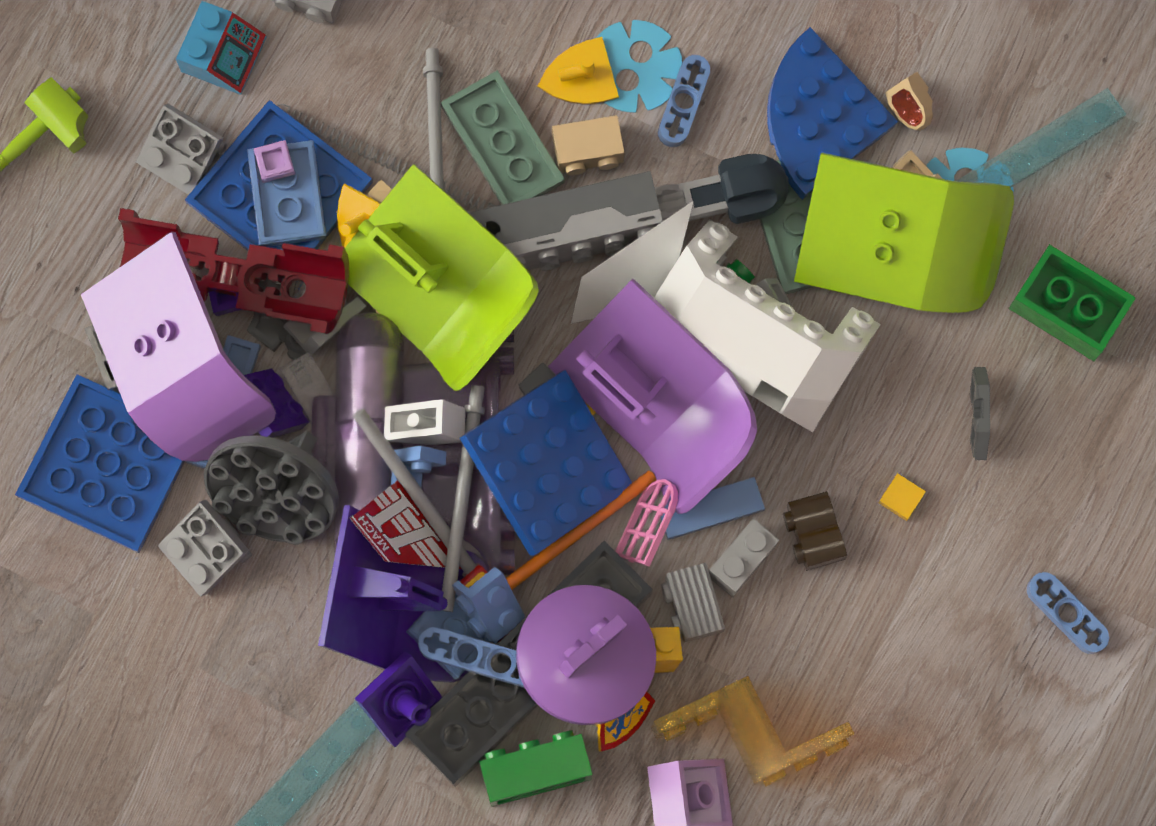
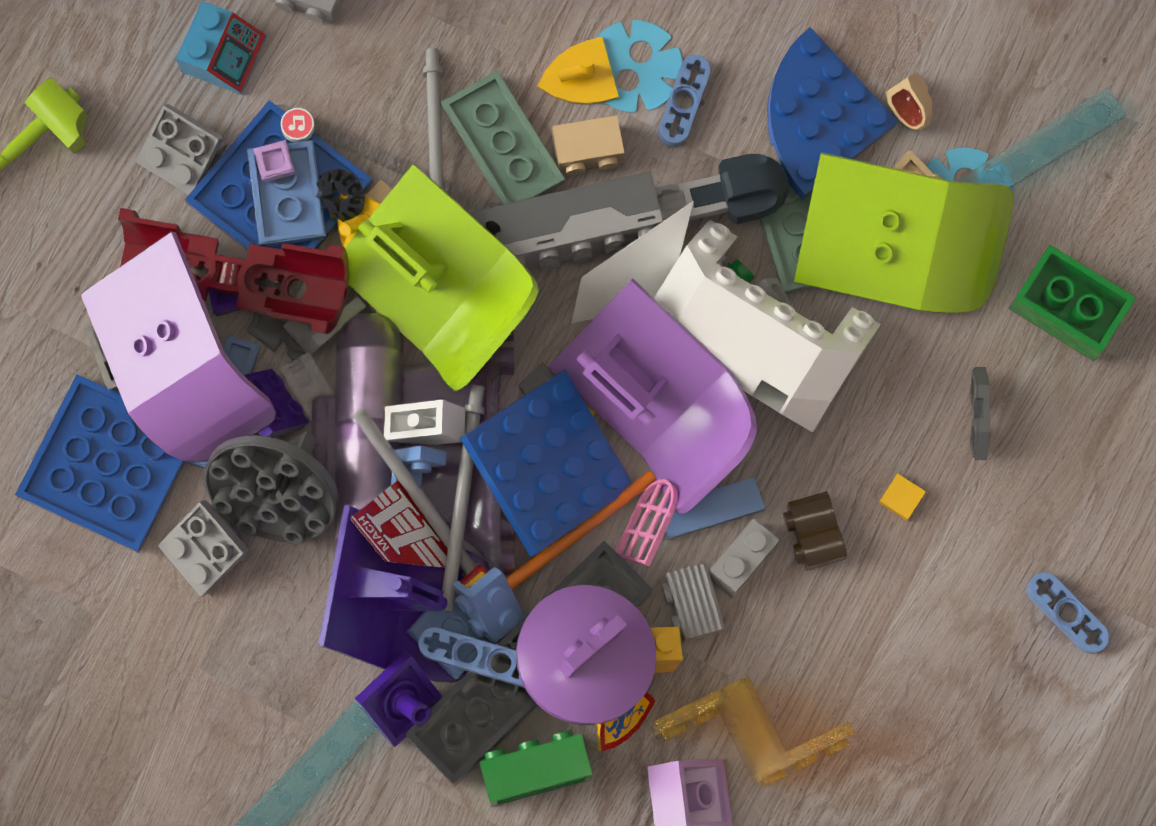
none -> tile [281,108,315,143]
none -> black gear [316,168,365,222]

